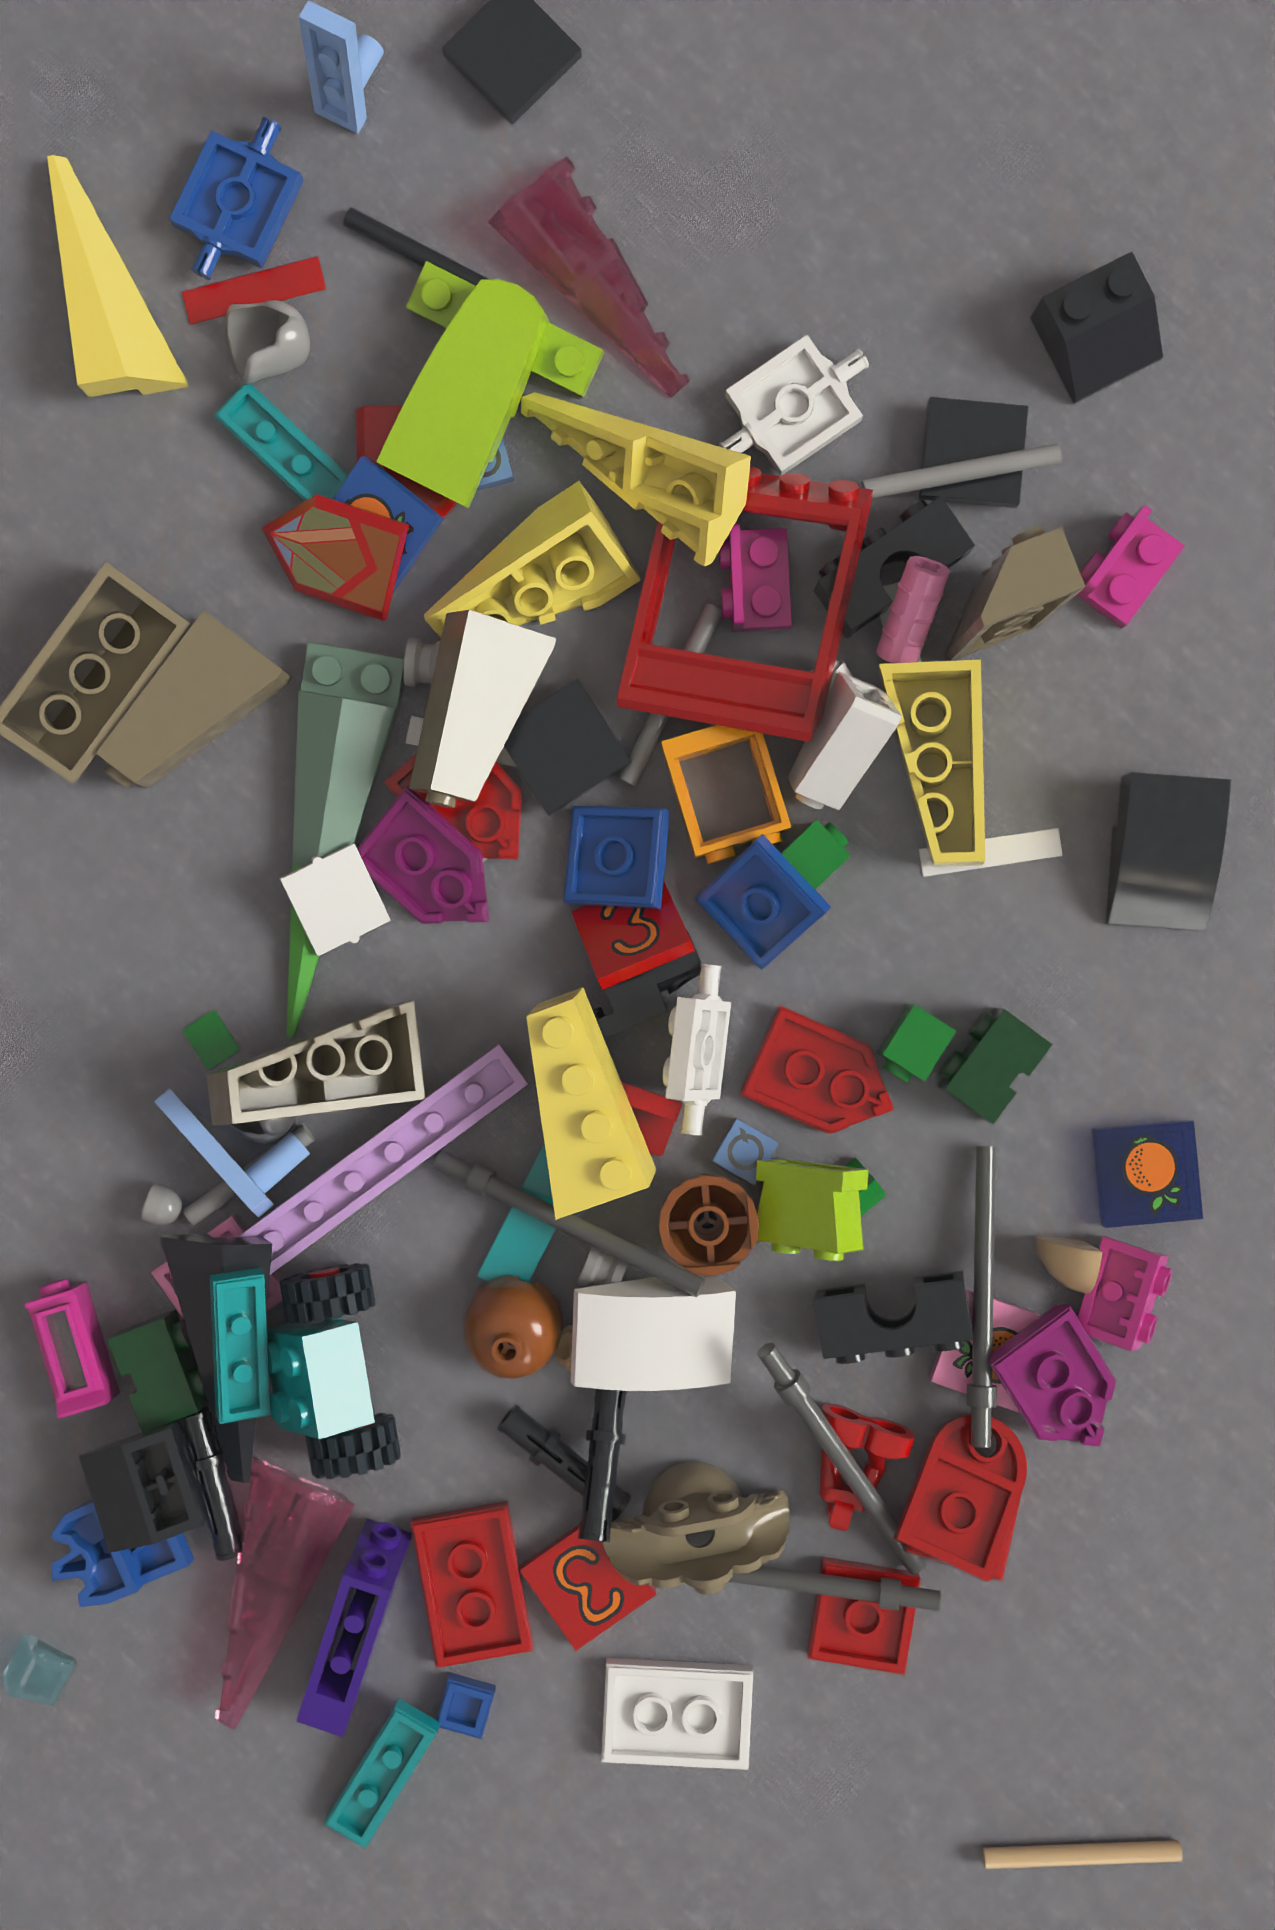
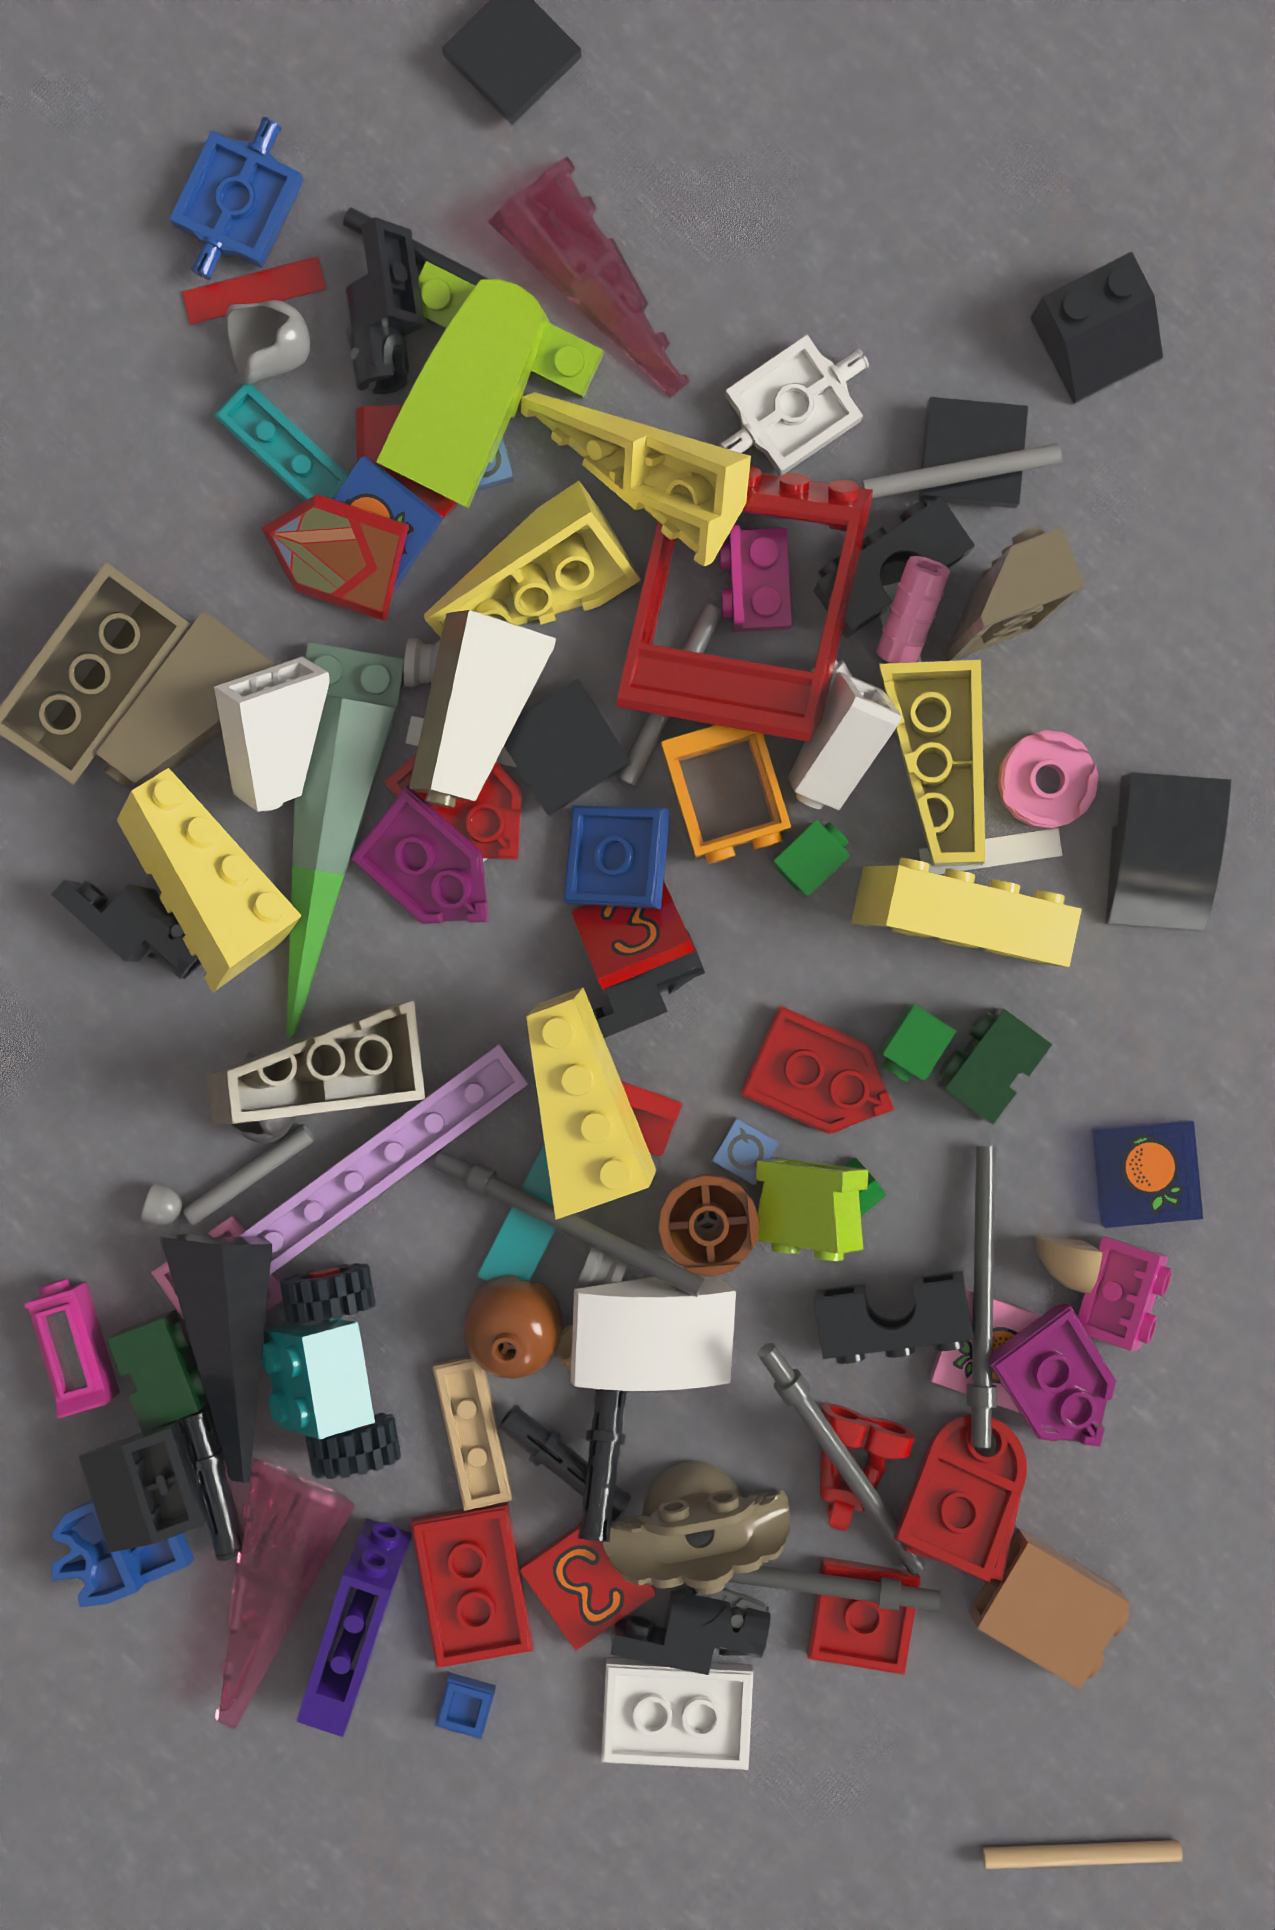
clear light blue slope [4,1635,77,1705] -> none
light yellow wedge [47,155,188,397] -> none
light blue piece [154,1088,310,1218] -> none
green sticker [183,1010,240,1070] -> none
teal tile [209,1268,270,1424] -> none
white piece [279,843,391,956] -> none
light blue piece [299,0,384,134] -> none
teal tile [323,1698,441,1849] -> none
white plate [663,964,731,1135] -> none
blue tile [695,834,831,970] -> none
dark pink bracket [1077,505,1185,628] -> none
none -> black plate [51,880,202,979]
none -> light yellow wedge [117,768,301,993]
none -> white slope [214,657,330,812]
none -> black plate [346,217,425,395]
none -> tan tile [433,1356,513,1511]
none -> black plate [611,1587,771,1675]
none -> light yellow wedge [851,858,1082,967]
none -> medium nougat brick [969,1528,1131,1690]
none -> bright pink tile [997,730,1099,829]

